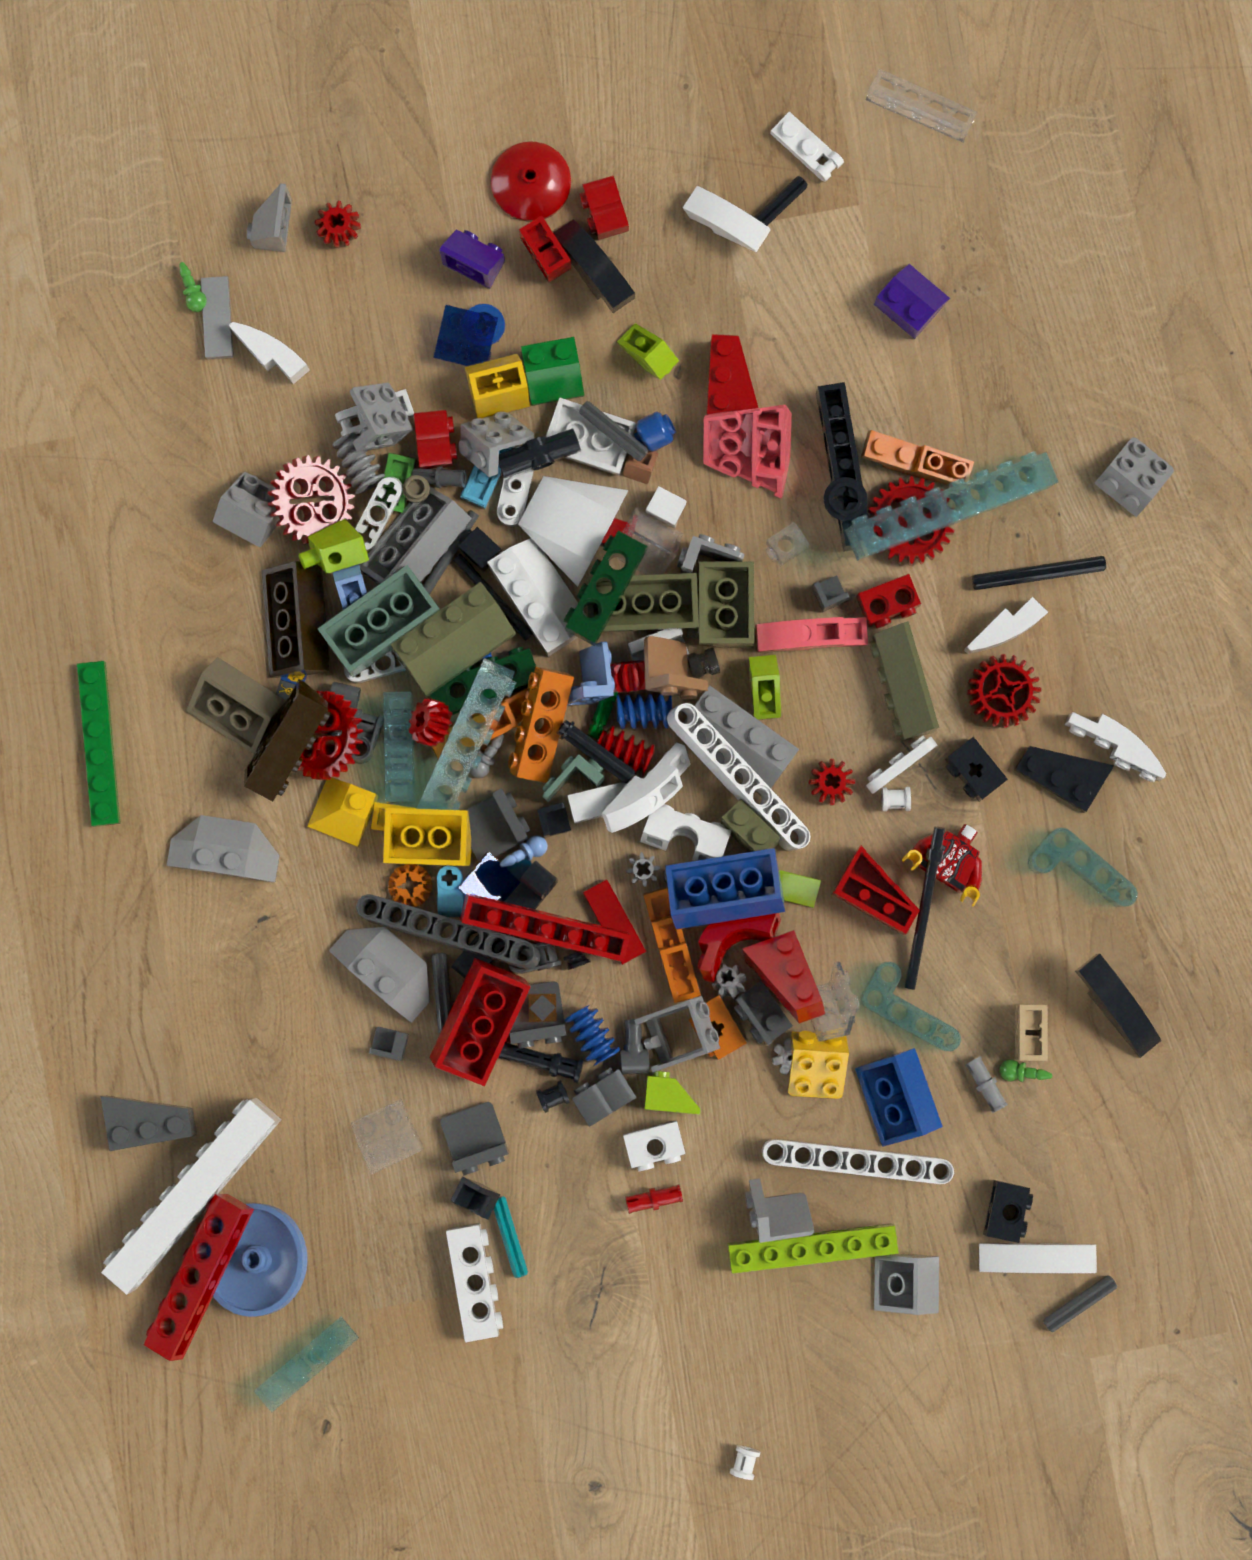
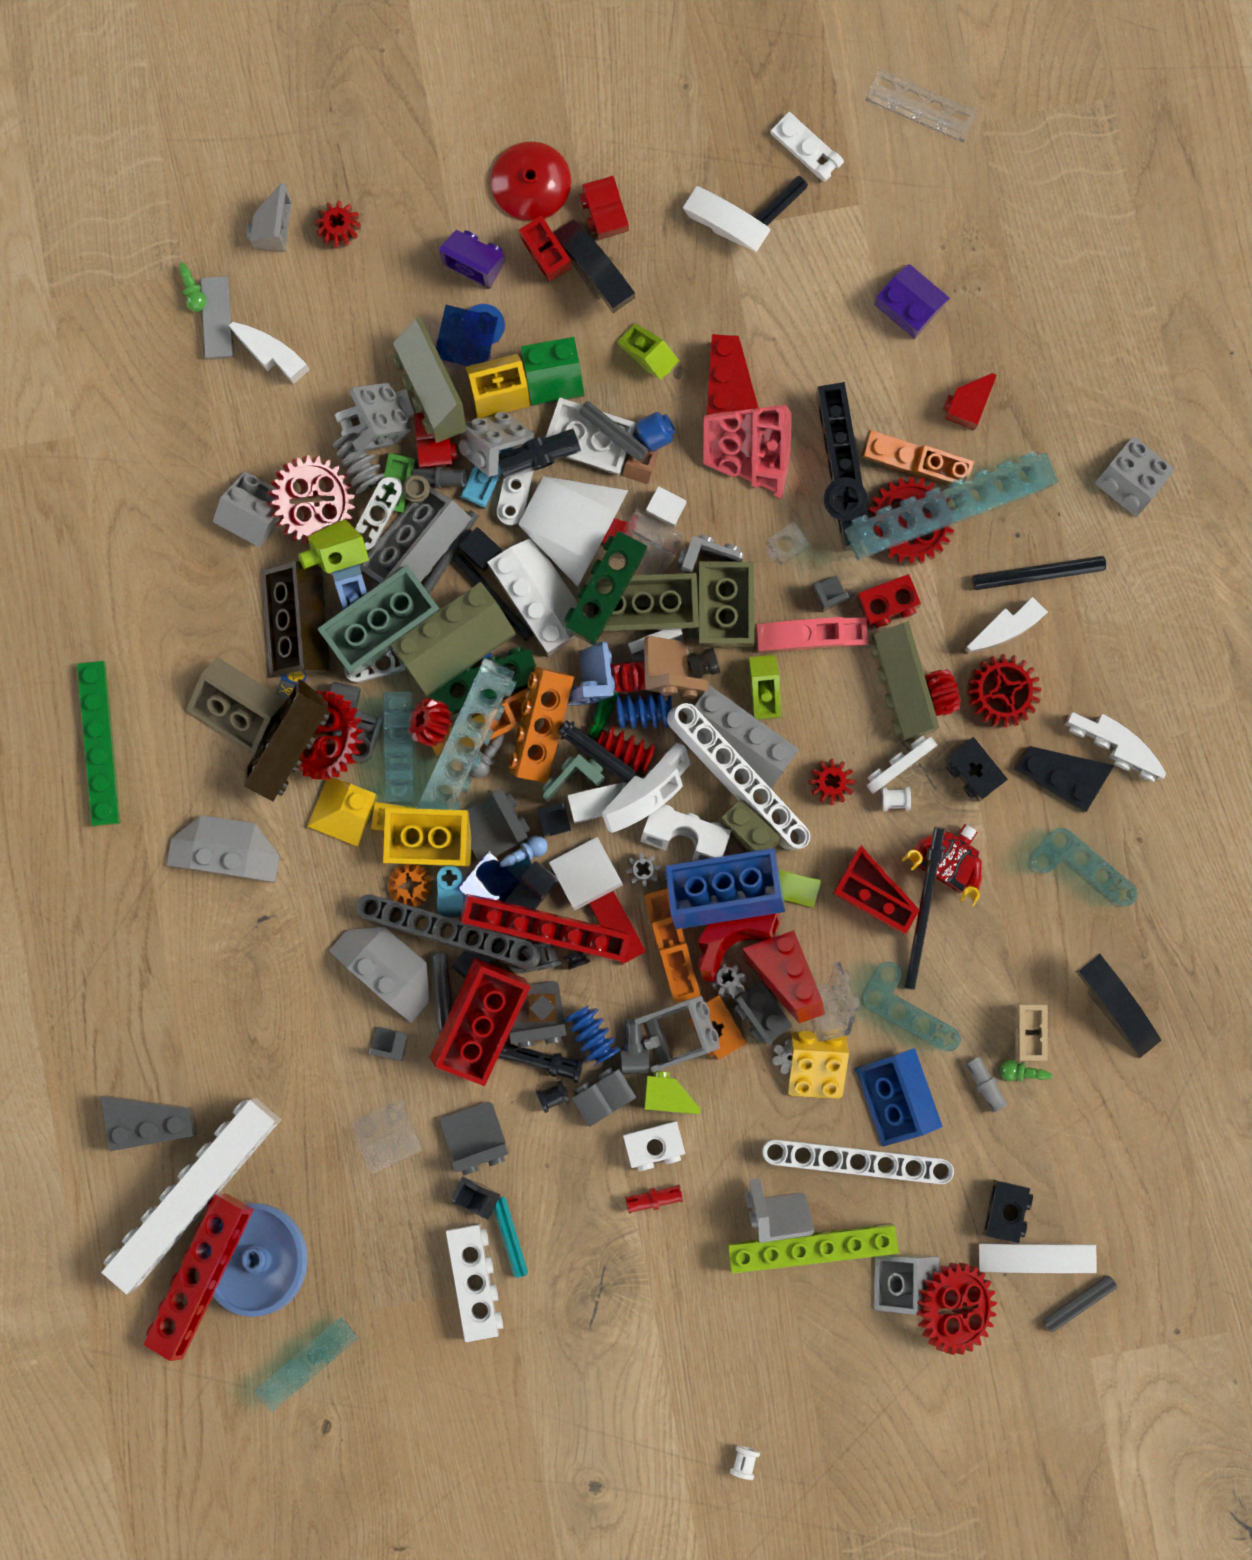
none -> olive slope [391,317,466,443]
none -> white tile [549,837,623,911]
none -> red gear [916,1262,997,1355]
none -> red gear [925,669,961,716]
none -> red slope [943,373,997,430]

